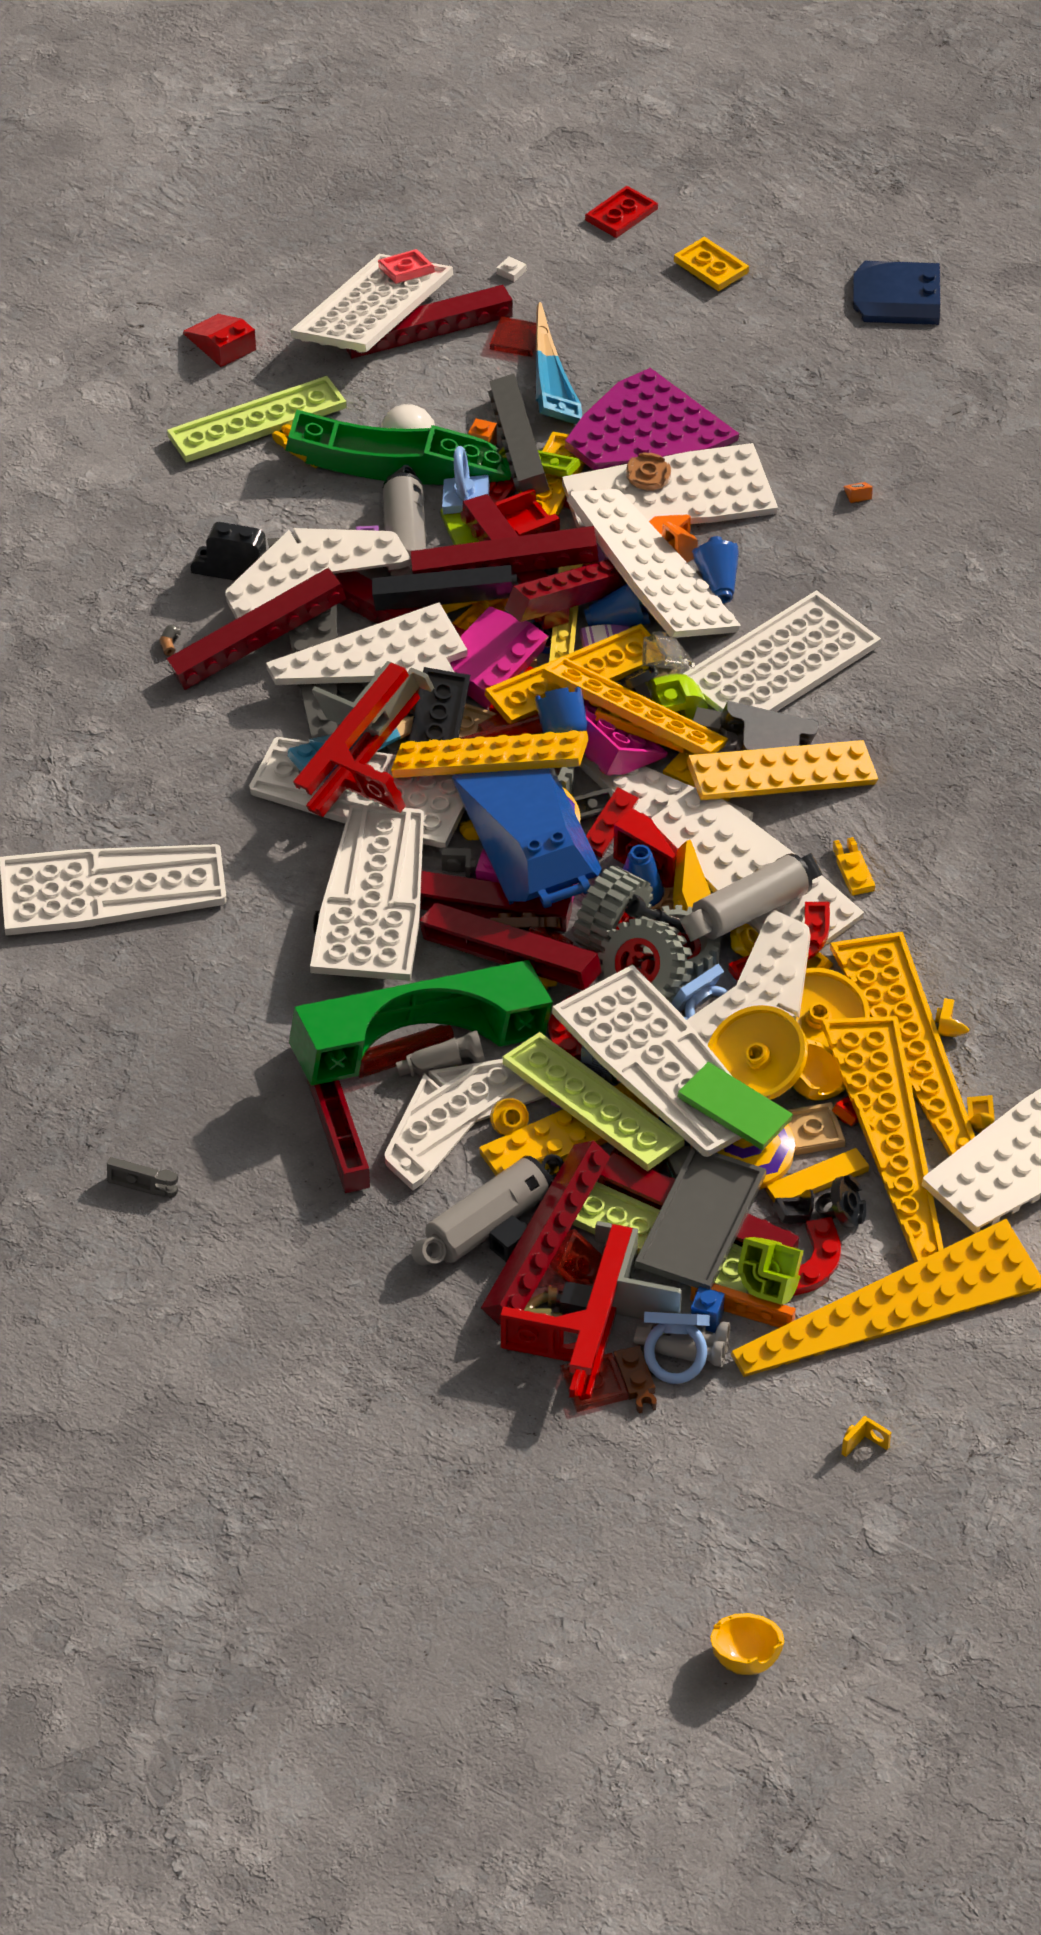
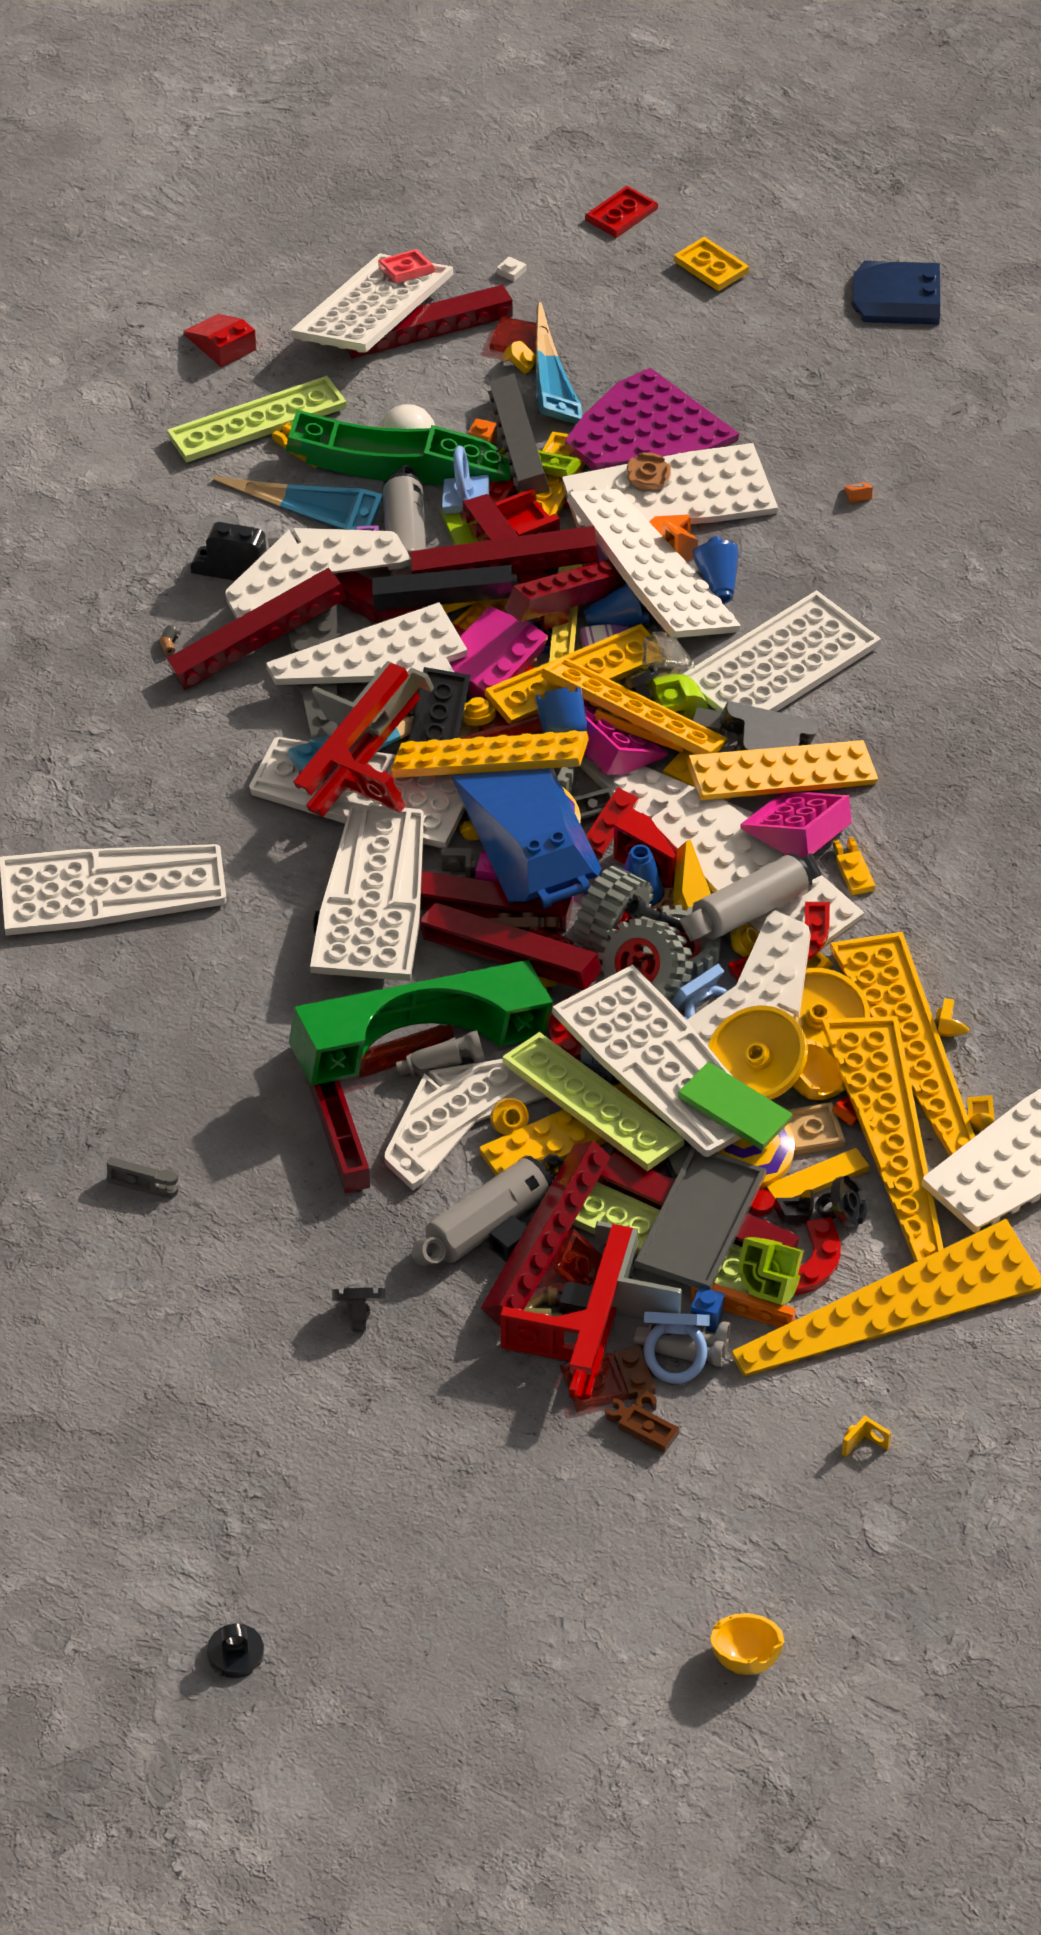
none -> black tile [207,1623,264,1678]
none -> dark azure plate [213,476,384,530]
none -> black tile [332,1287,386,1331]
none -> yellow plate [462,697,496,726]
none -> yellow plate [502,341,536,374]
none -> reddish brown plate [605,1398,679,1453]
none -> dark pink slope [740,792,852,858]
none -> red tile [750,1190,775,1216]

